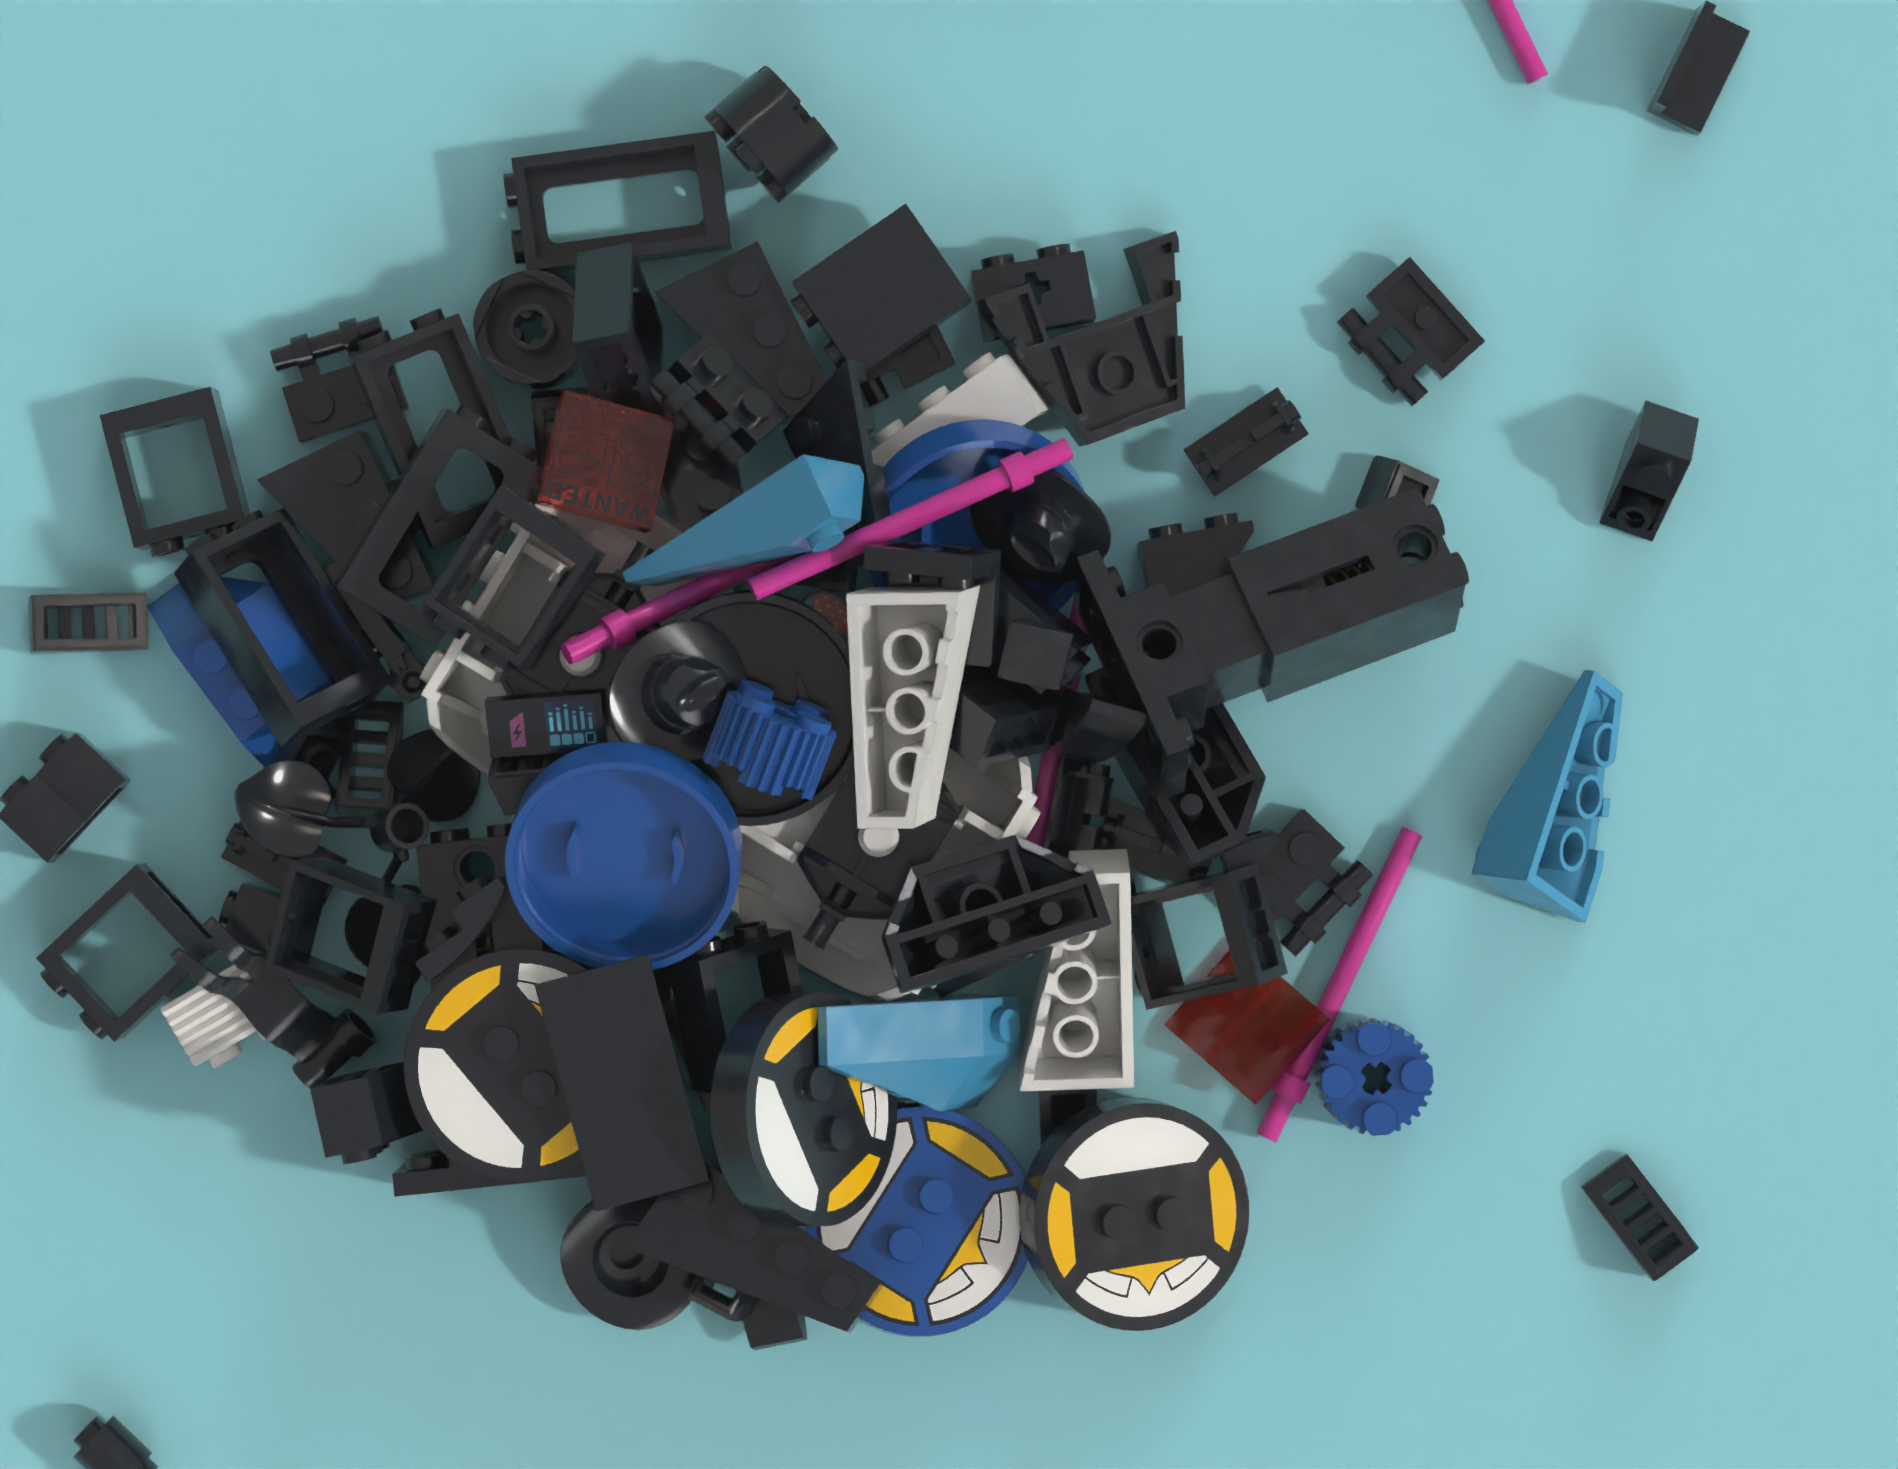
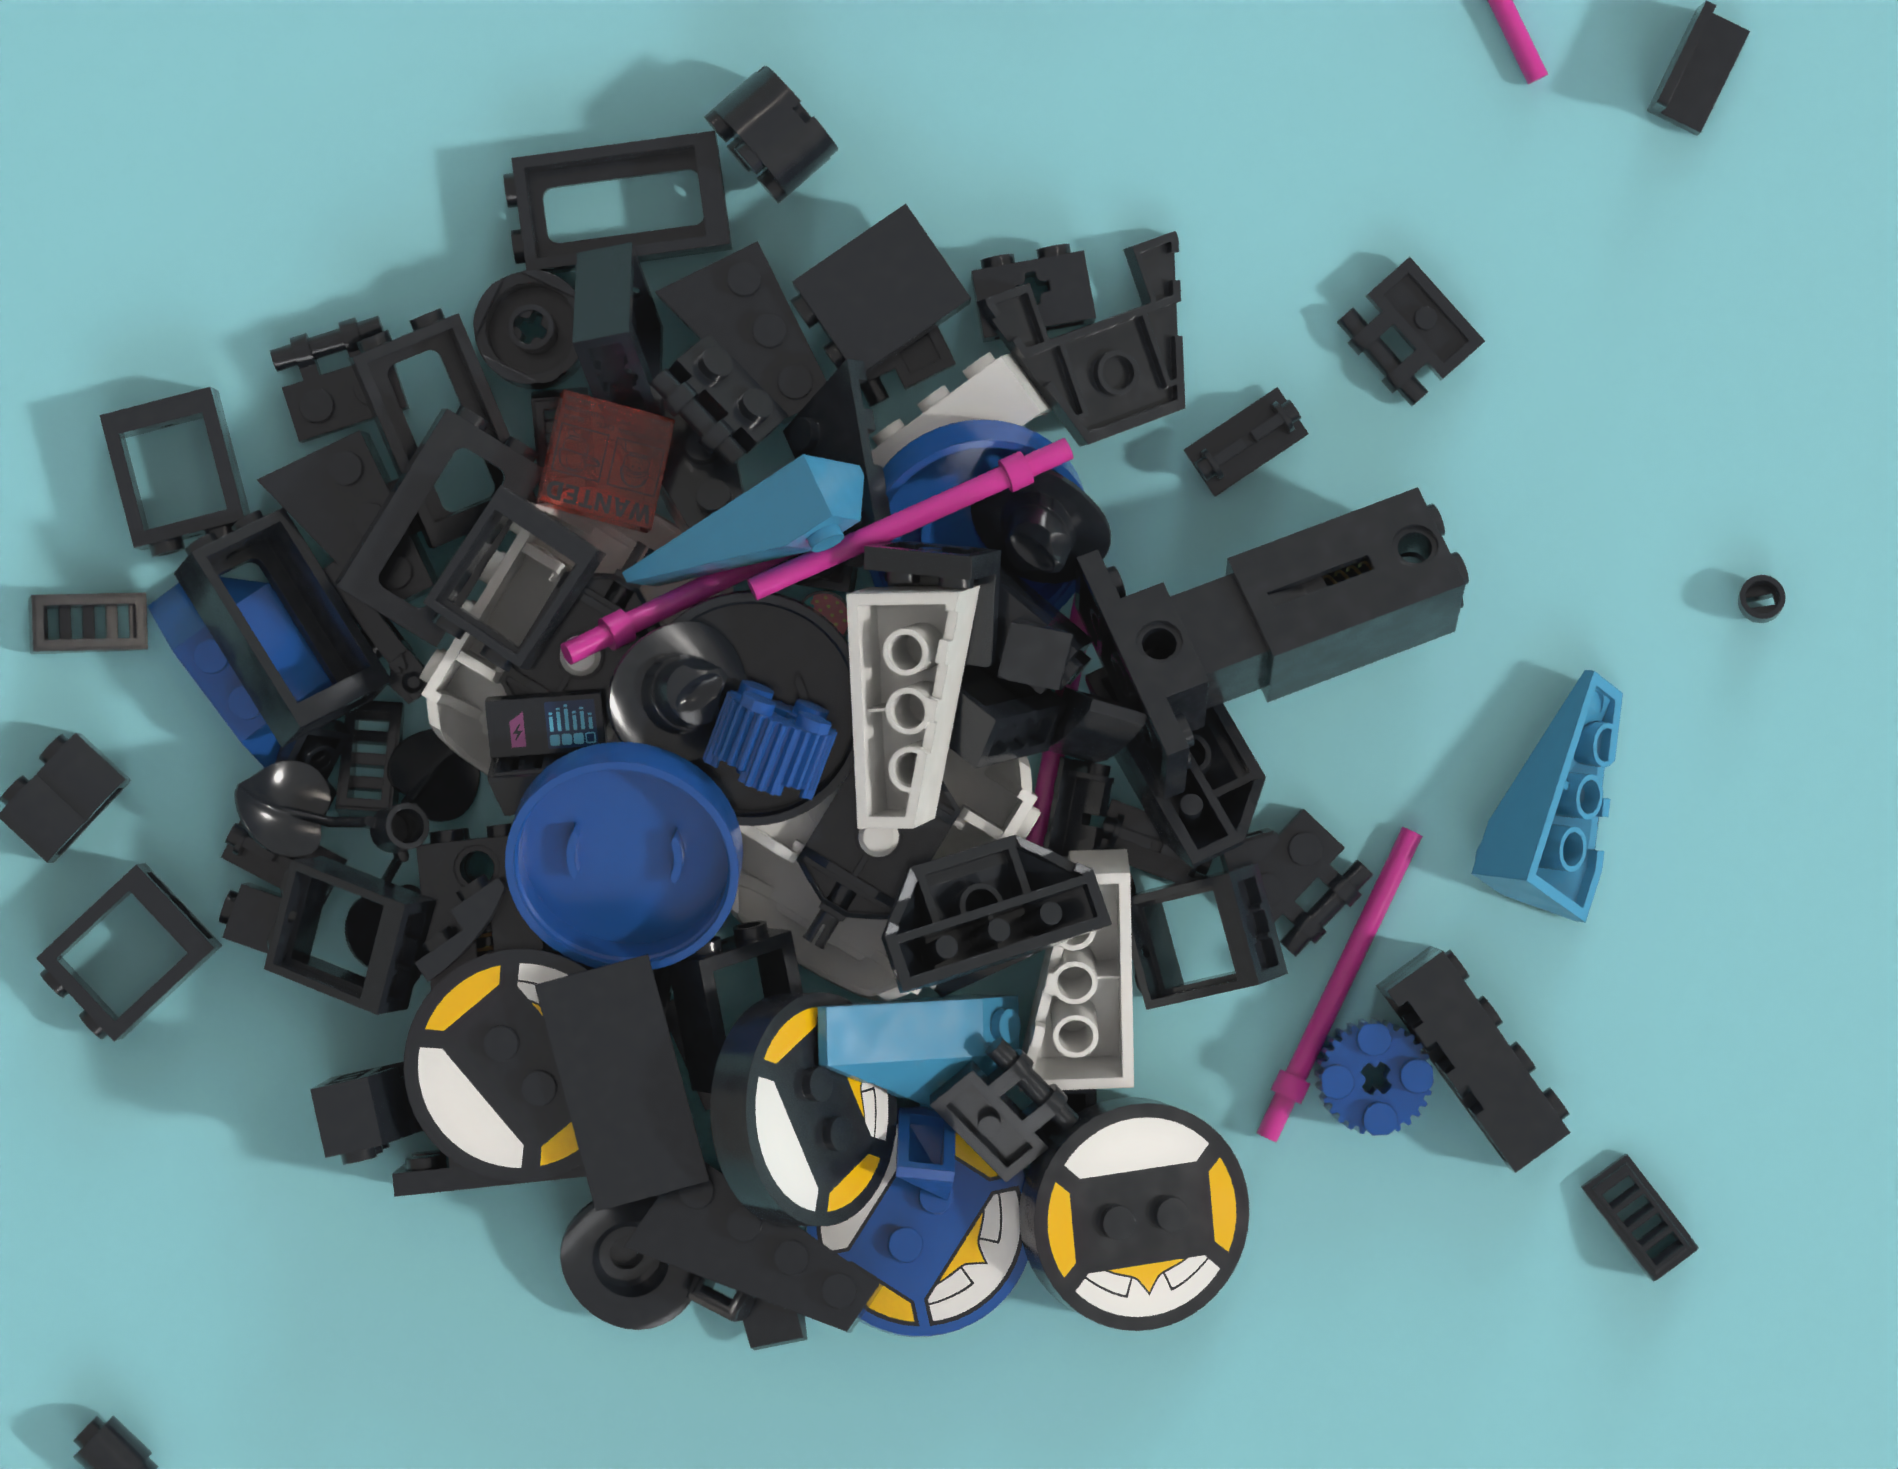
white brick [160,950,267,1070] -> none
black flag [170,916,377,1089] -> none
black slope [1138,512,1254,597] -> none
clear red slope [1164,950,1330,1105] -> none
black slope [1356,455,1440,509] -> none
black slope [1599,400,1699,541] -> none
none -> blue slope [896,1107,956,1201]
none -> black plate [930,1037,1079,1182]
none -> black wedge [1376,946,1571,1173]
none -> black hinge [1738,575,1786,623]

